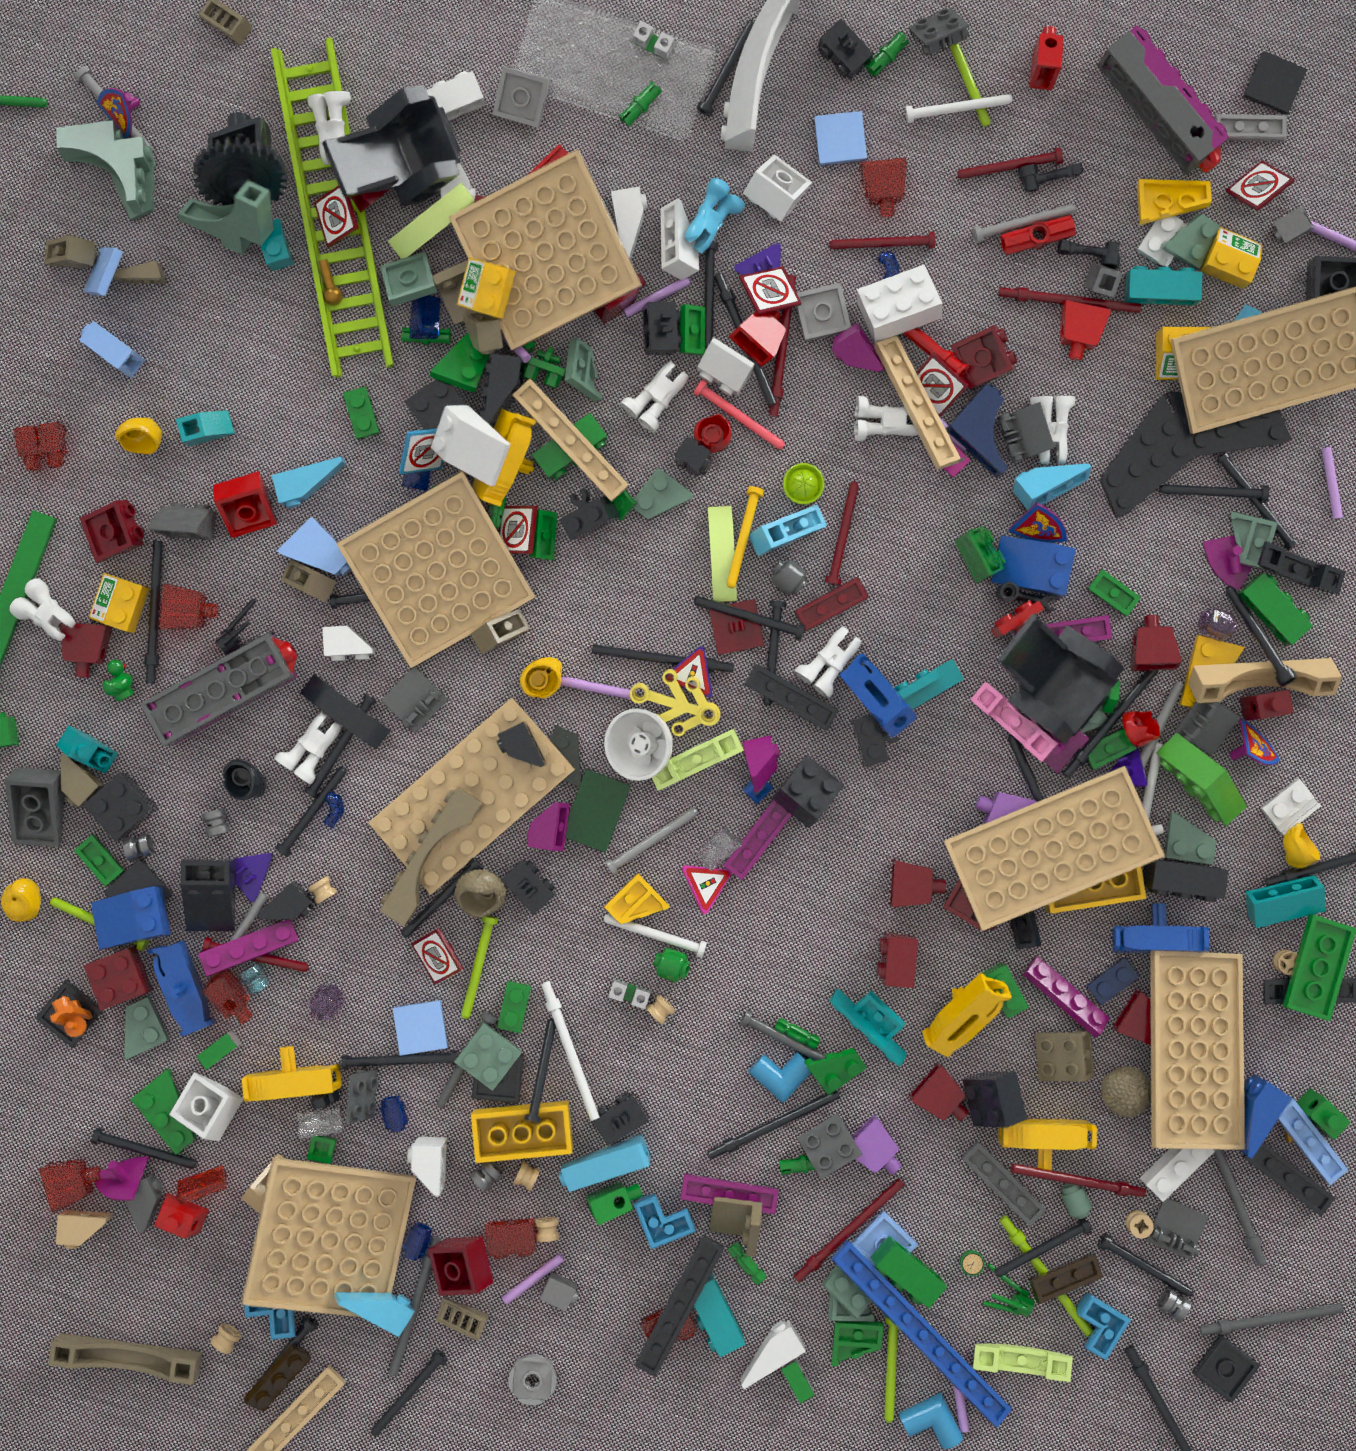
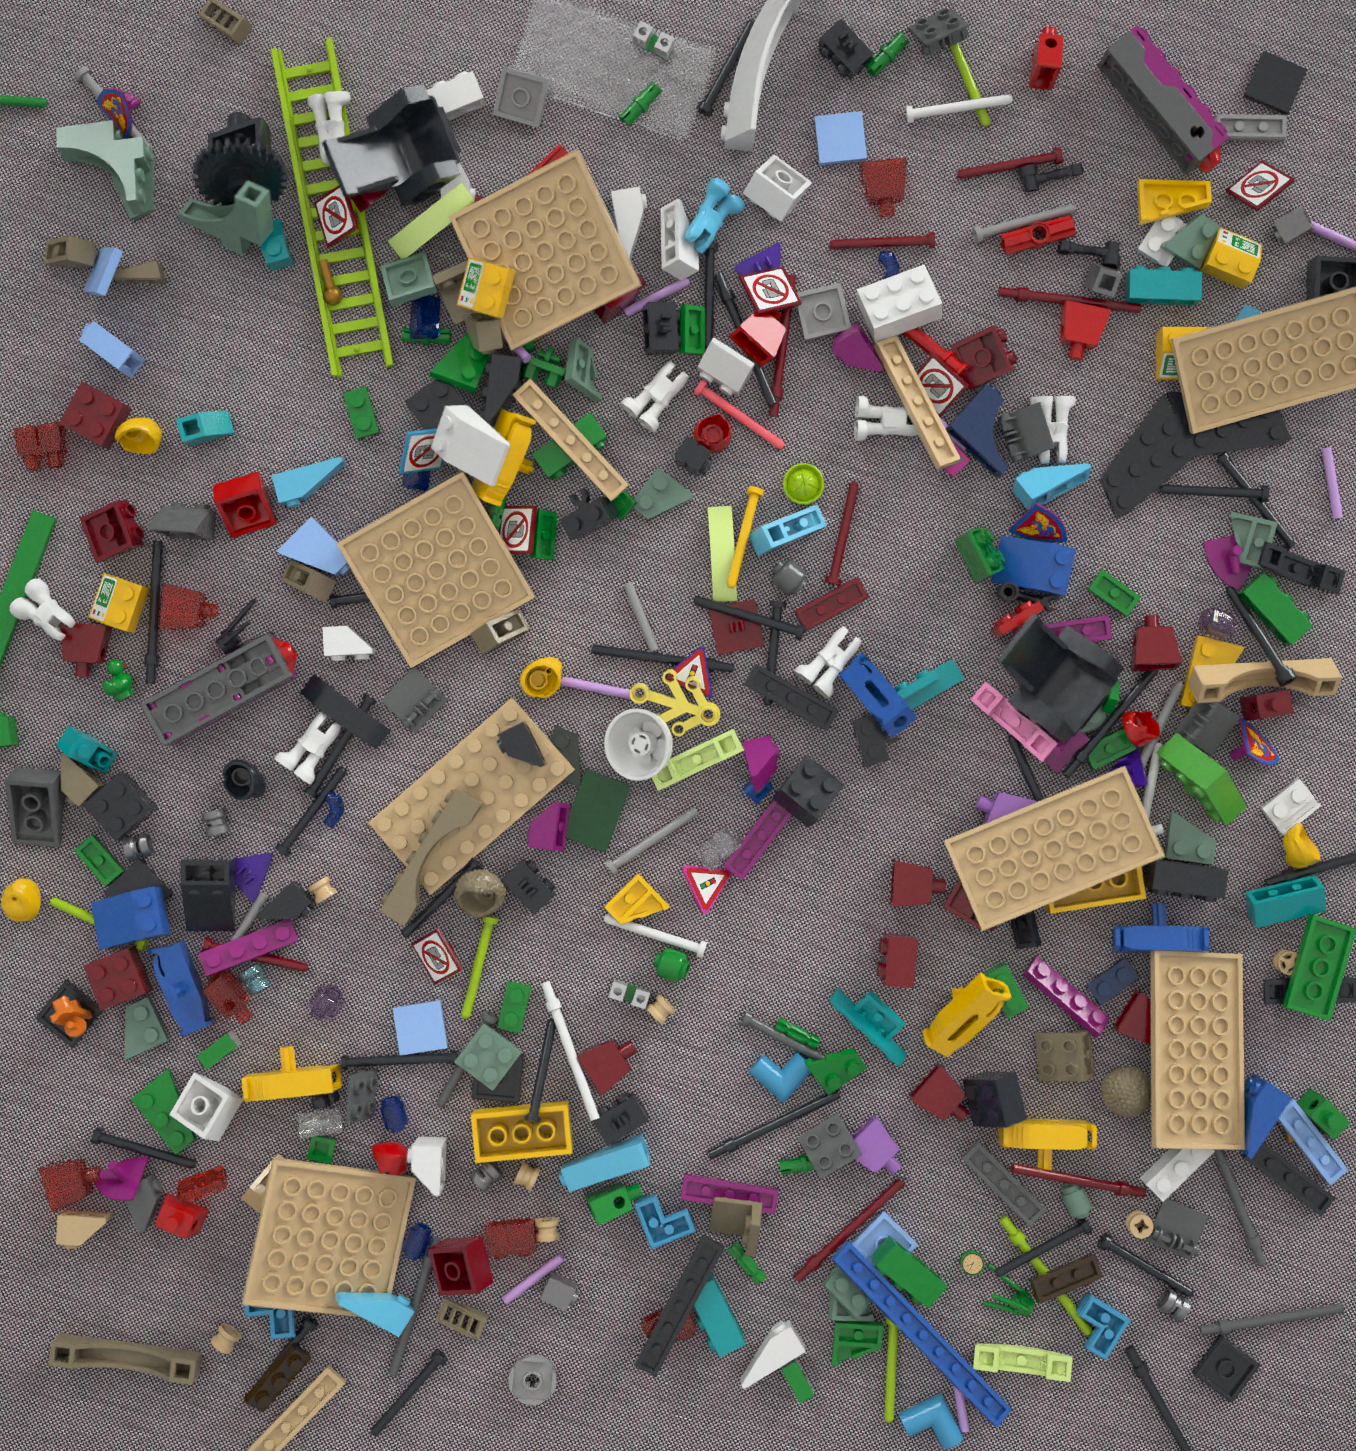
none -> dark red brick [59,381,132,450]
none -> red hair [372,1142,408,1176]
none -> dark red torso [577,1038,638,1096]
none -> light grey bar [624,583,659,652]

